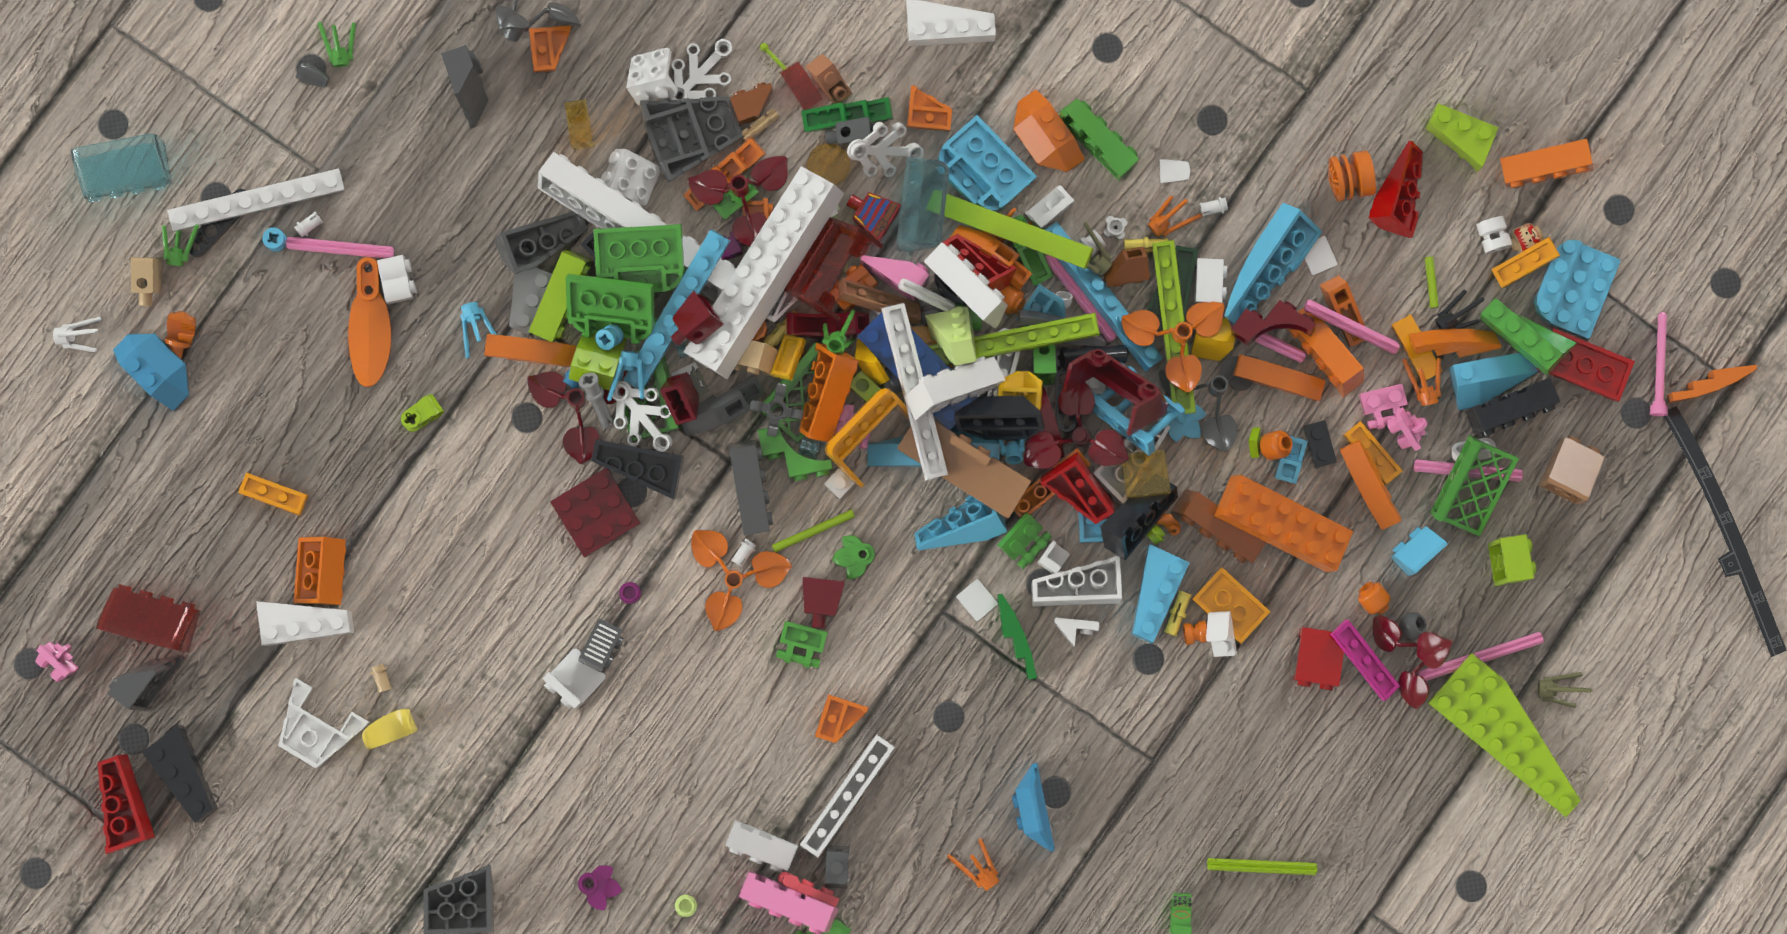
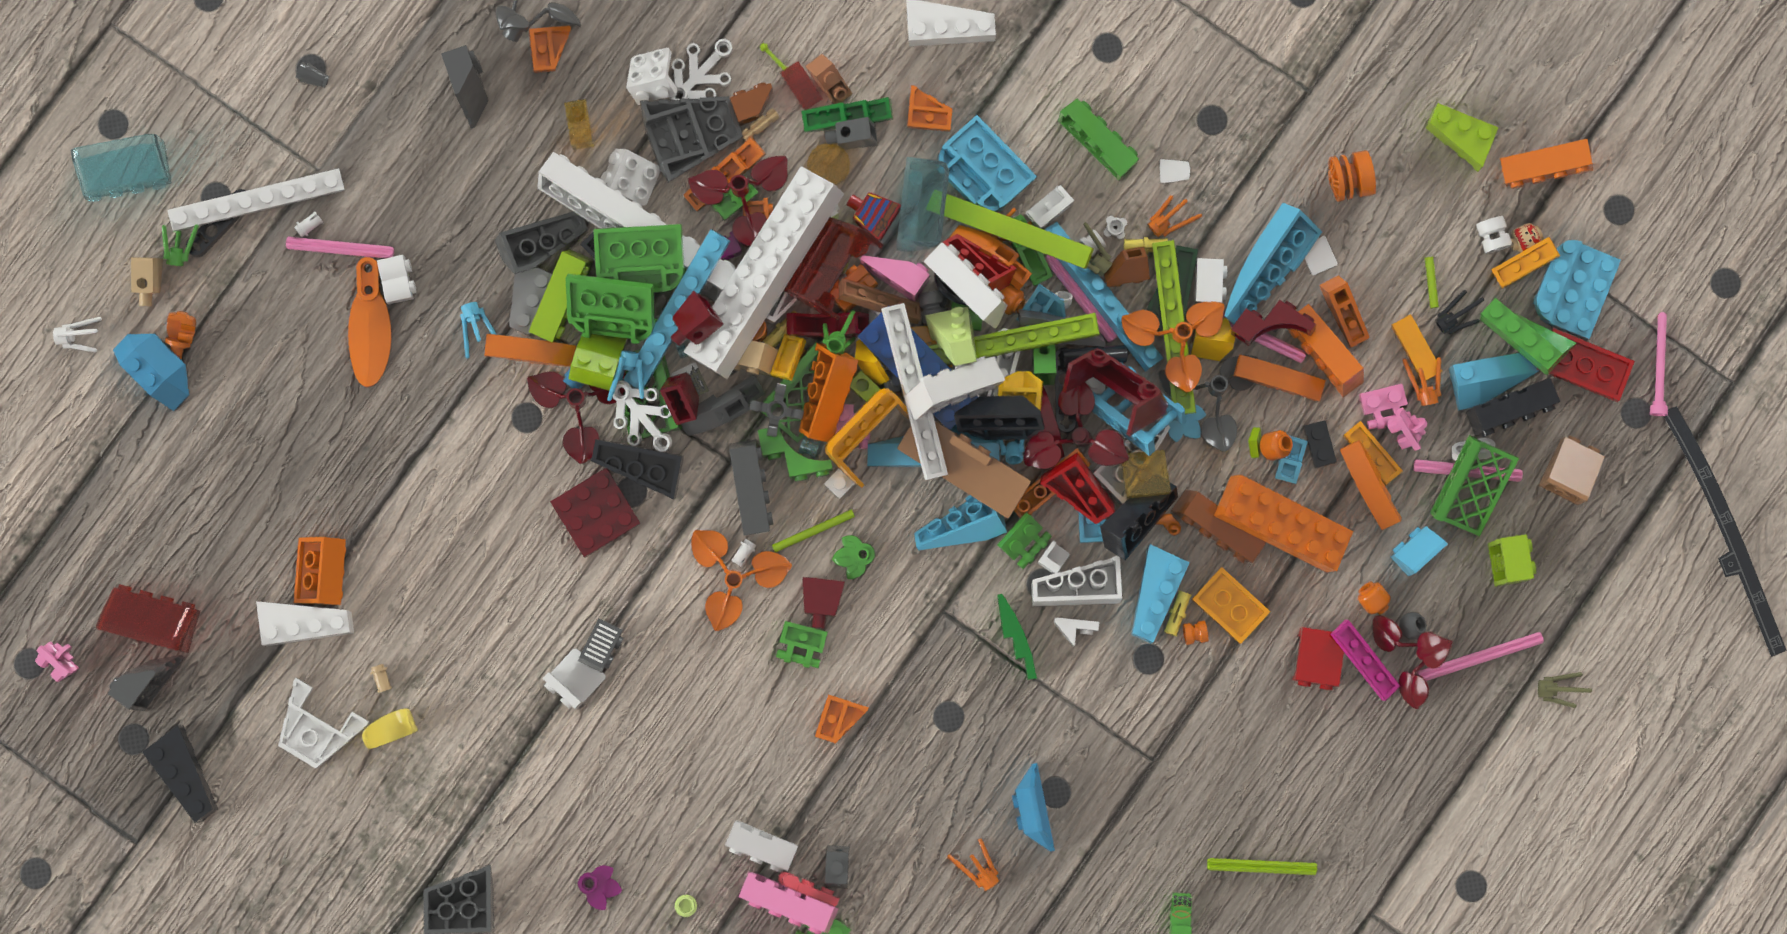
red wedge [97,754,155,854] -> none
light orange tile [238,472,309,516] -> none
medium azure wheel [262,227,287,252] -> none
bright green plant [318,22,356,68] -> none
lime piece [401,394,445,432] -> none
light grey pin [579,372,614,428] -> none
medium azure wheel [595,324,623,350] -> none
magenta plate [619,582,641,604] -> none
white brick [800,734,895,857] -> none
white plant [847,122,924,177] -> none
white axle [898,278,955,311] -> none
white sticker [956,579,998,621] -> none
orange wedge [1013,90,1085,172] -> none
lime plate [1147,525,1165,545] -> none
white pin [1199,197,1228,217] -> none
white slope [1206,611,1237,657] -> none
bright pink axle [1303,300,1400,354] -> none
red wedge [1369,141,1423,238] -> none
orange slope [1409,328,1501,358] -> none
lime wing [1428,652,1581,817] -> none
orange slope [1667,365,1757,404] -> none

